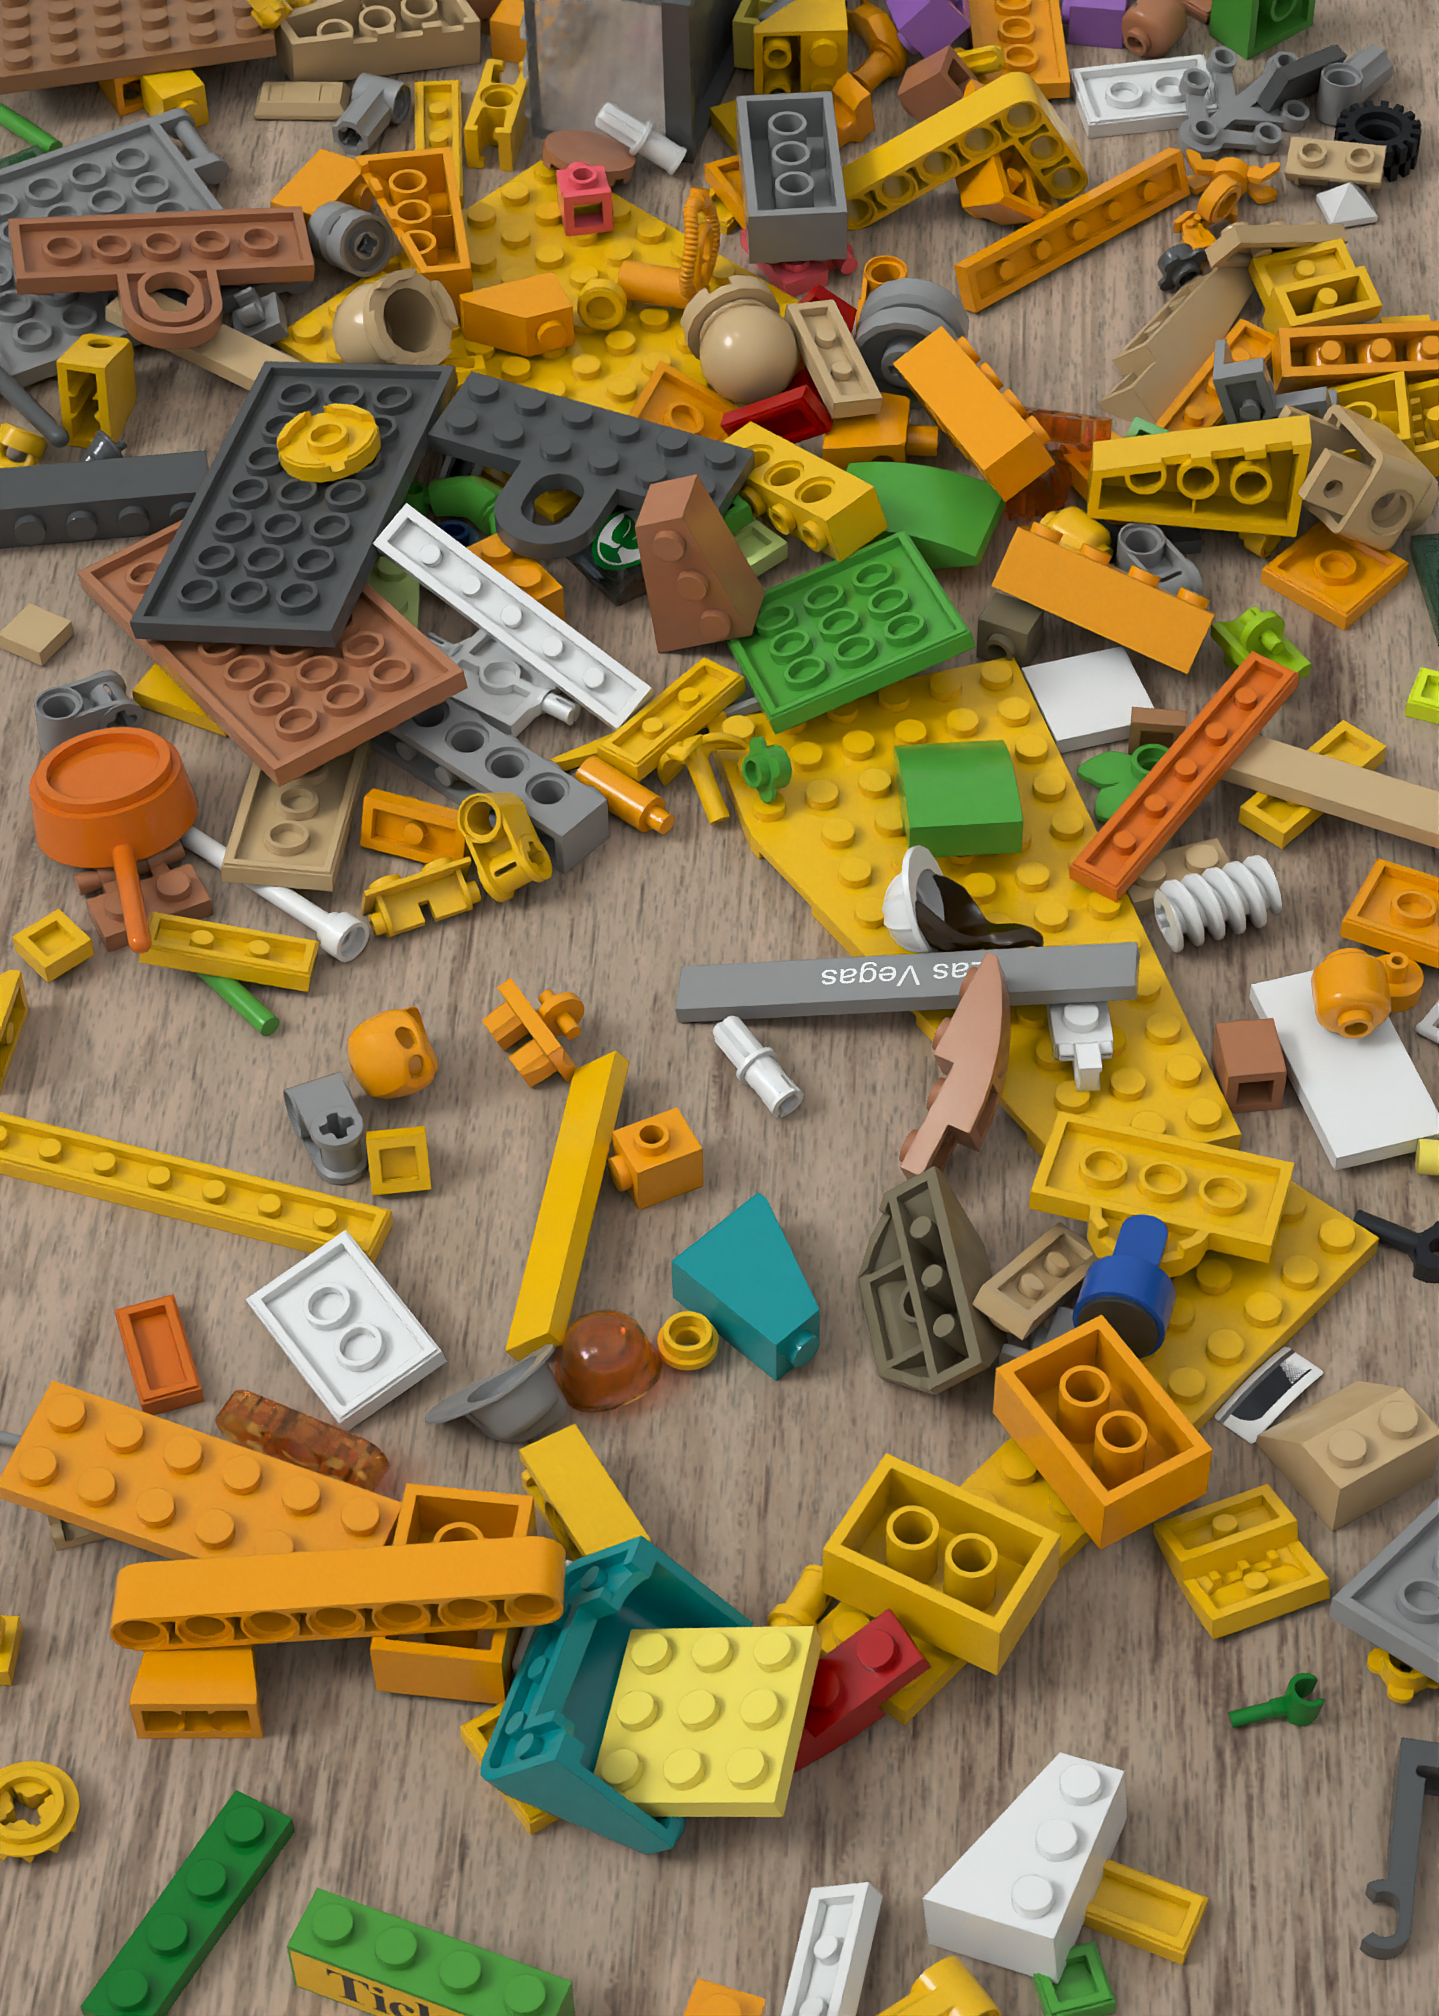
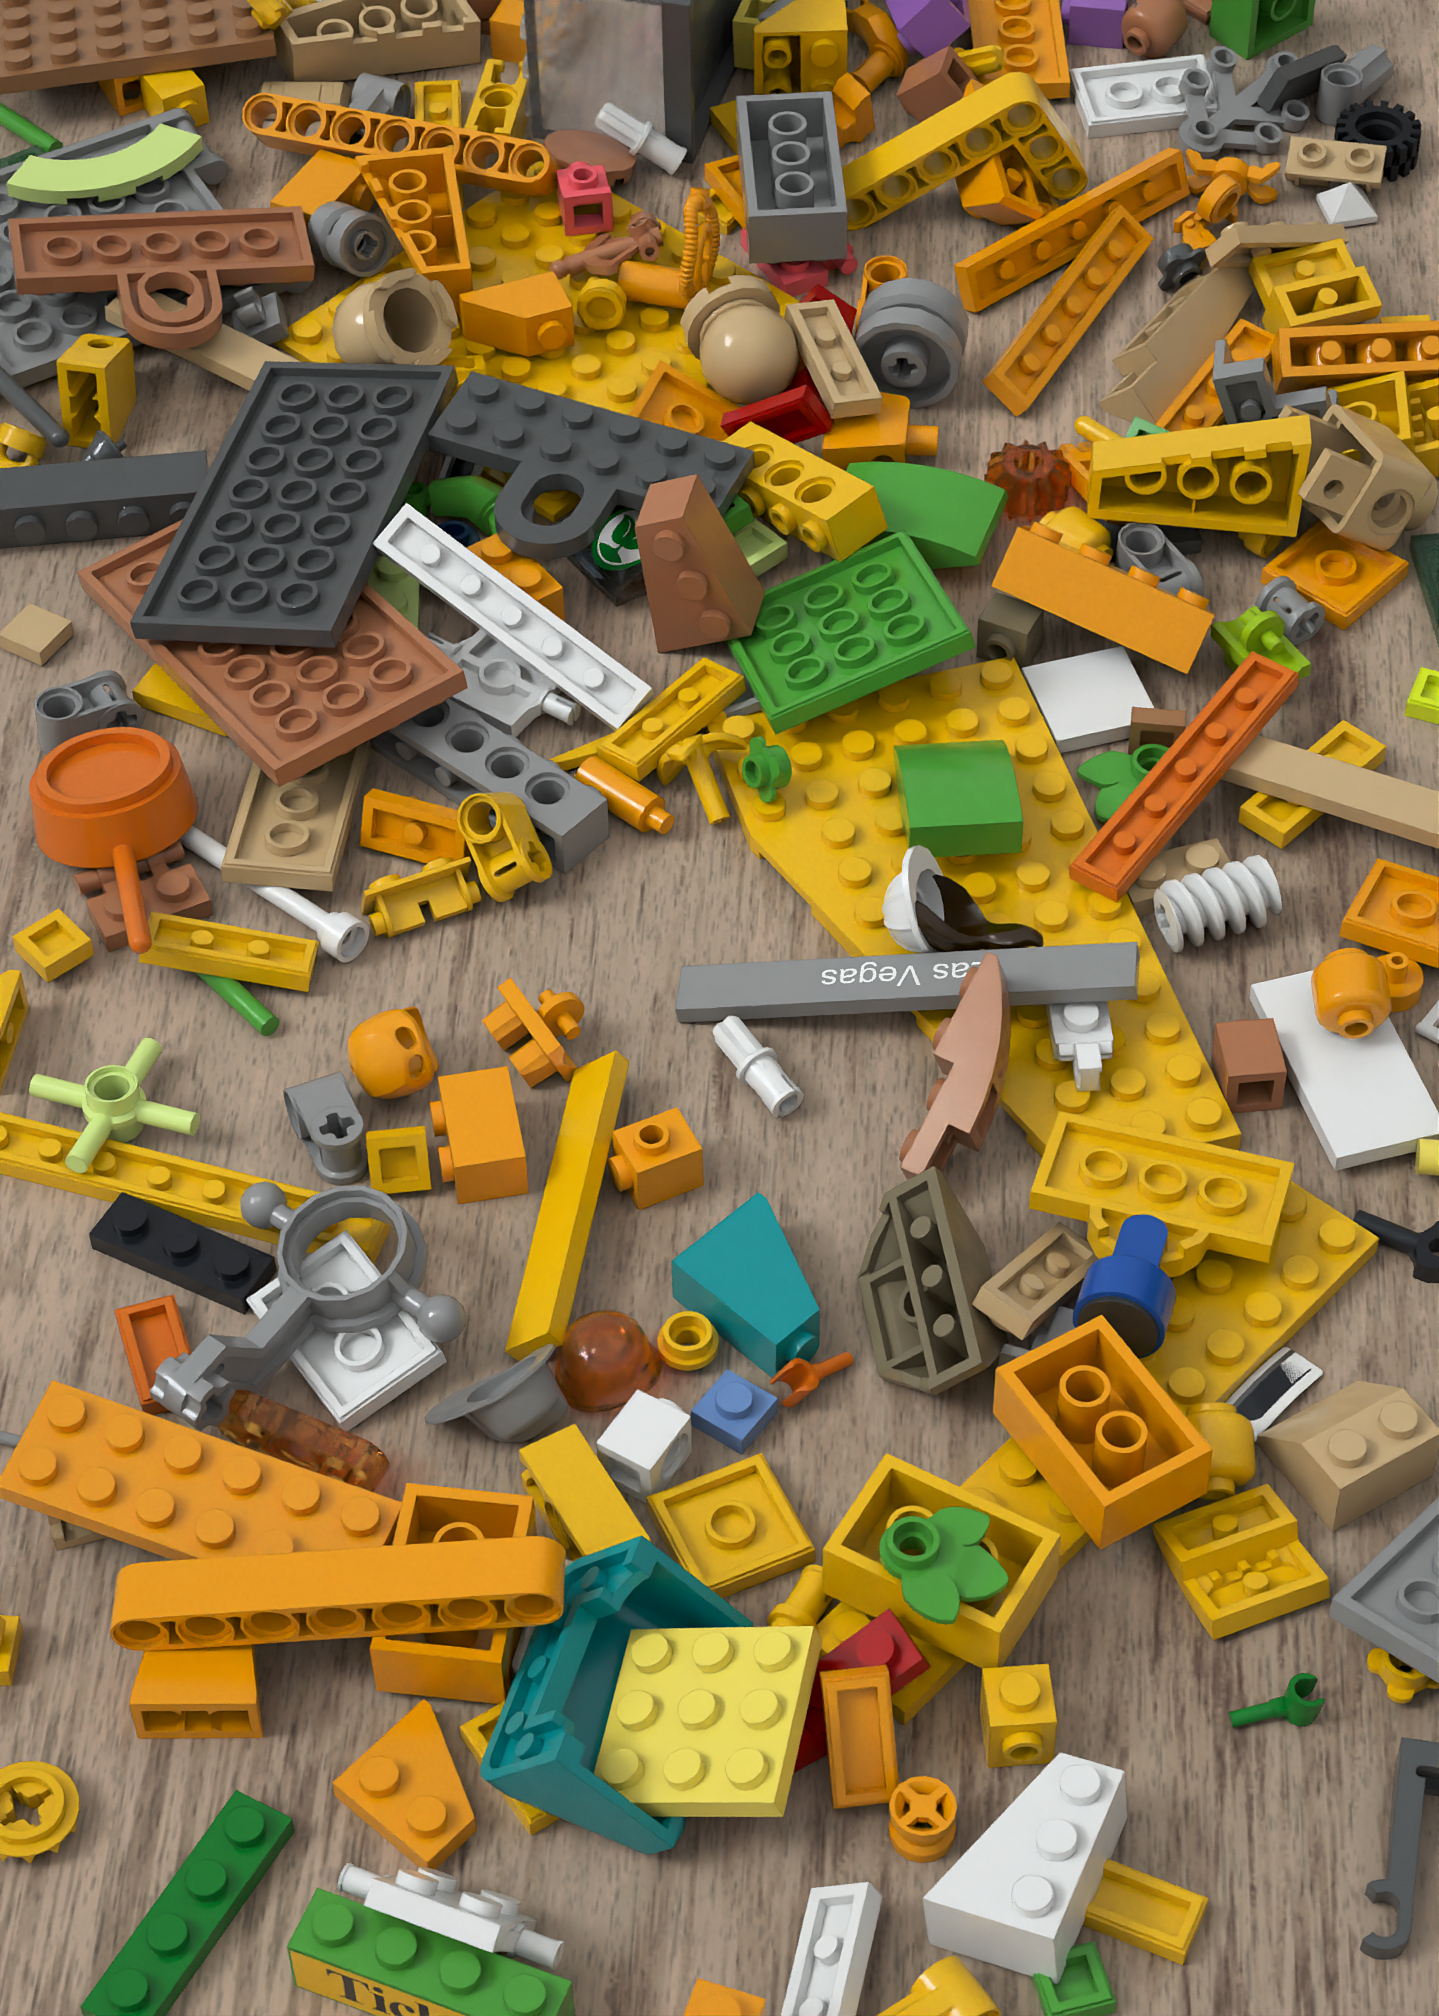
yellow tile [277,403,381,483] -> none
light orange wedge [893,325,1055,502] -> none
clear orange beam [1022,406,1112,446] -> none
none -> yellowish green tile [6,124,203,205]
none -> yellowish green bar [29,1038,200,1173]
none -> black plate [89,1192,277,1315]
none -> light grey piece [150,1181,466,1432]
none -> light orange beam [242,93,560,197]
none -> light orange wing [332,1699,477,1870]
none -> white plate [337,1863,565,1970]
none -> light orange brick [429,1066,529,1205]
none -> nougat piece [549,211,664,280]
none -> white brick [596,1389,692,1503]
none -> yellow tile [646,1453,816,1598]
none -> medium blue plate [691,1369,778,1455]
none -> orange hand [769,1351,853,1407]
none -> light orange tile [820,1665,899,1809]
none -> bright green plate [879,1507,1009,1624]
none -> light orange wheel [888,1776,957,1863]
none -> yellow brick [979,1664,1057,1768]
none -> light orange plate [982,205,1154,417]
none -> yellow head [1186,1402,1256,1501]
none -> light grey bush [1255,576,1326,645]

